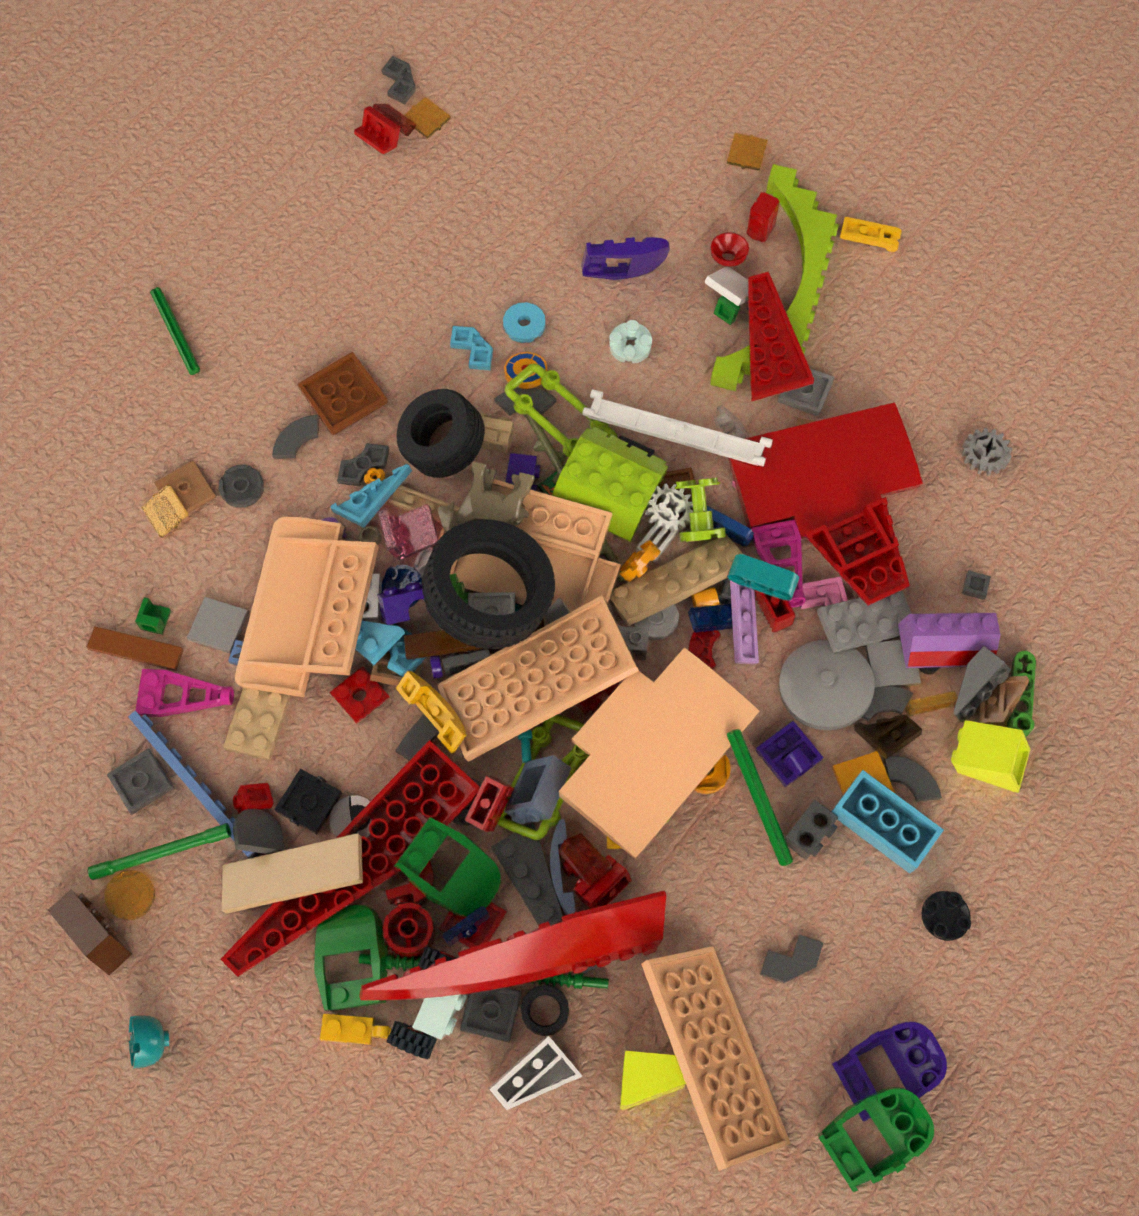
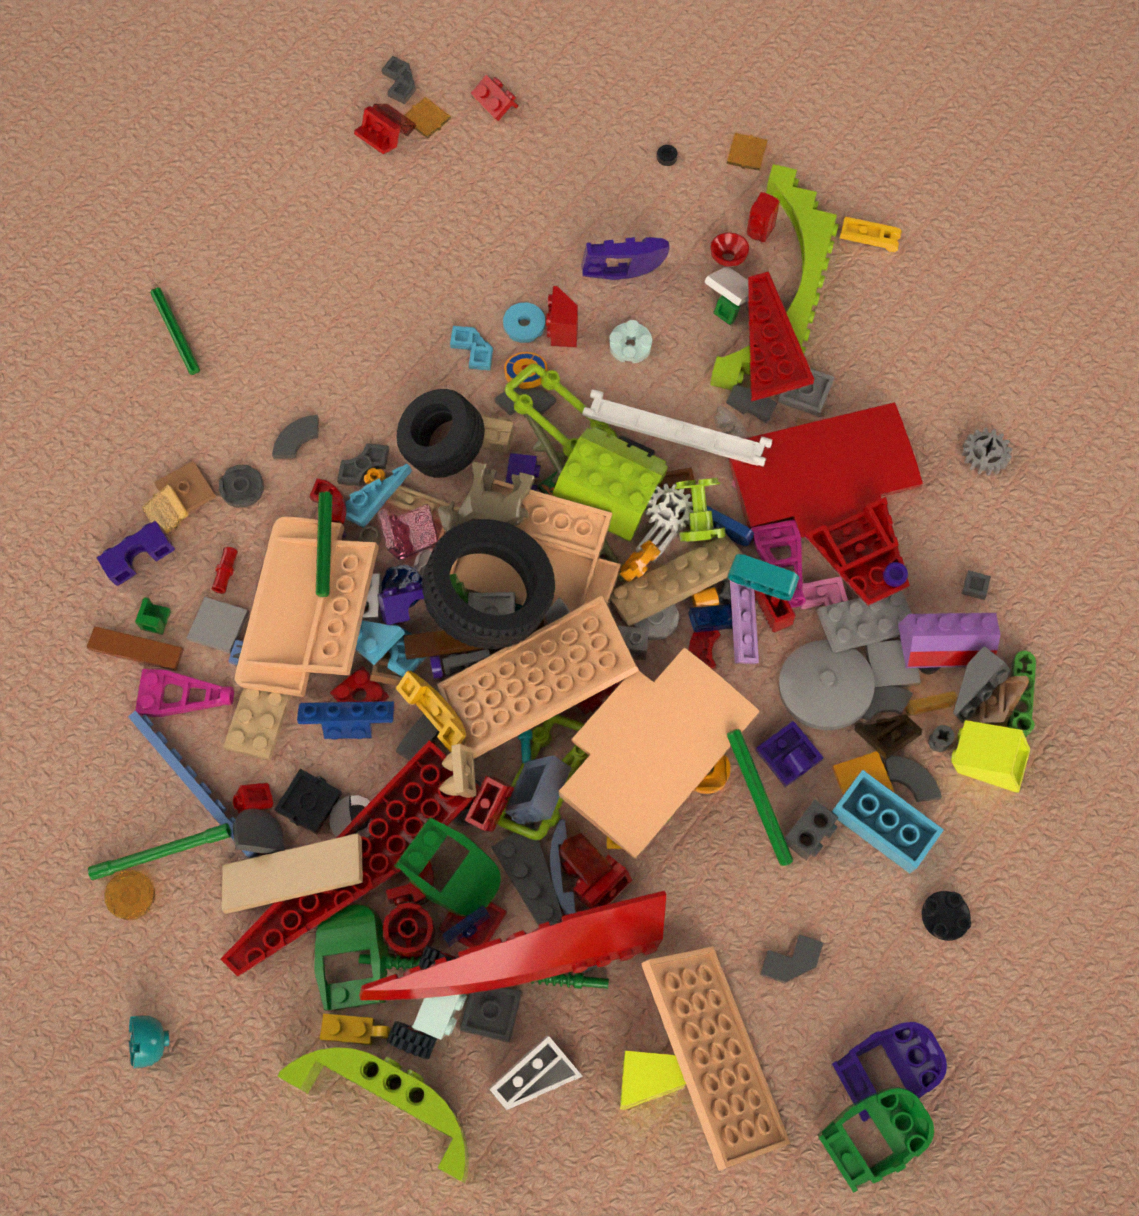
reddish brown wedge [48,889,132,975] -> none
flat silver plate [107,748,174,815] -> none
dark orange plate [297,352,388,436] -> none
black tyre [521,985,569,1036] -> none
none -> dark purple arch [97,521,176,586]
none -> red pin [211,547,238,594]
none -> lime slope [277,1047,469,1183]
none -> blue bracket [297,701,395,740]
none -> red tile [309,479,346,524]
none -> green axle [315,491,332,598]
none -> tan tile [439,744,476,798]
none -> bracket [471,75,519,121]
none -> red slope [546,286,578,347]
none -> black tile [657,145,678,166]
none -> dark grey slope [726,385,777,423]
none -> dark purple tile [883,562,908,587]
none -> dark grey bush [928,725,955,752]

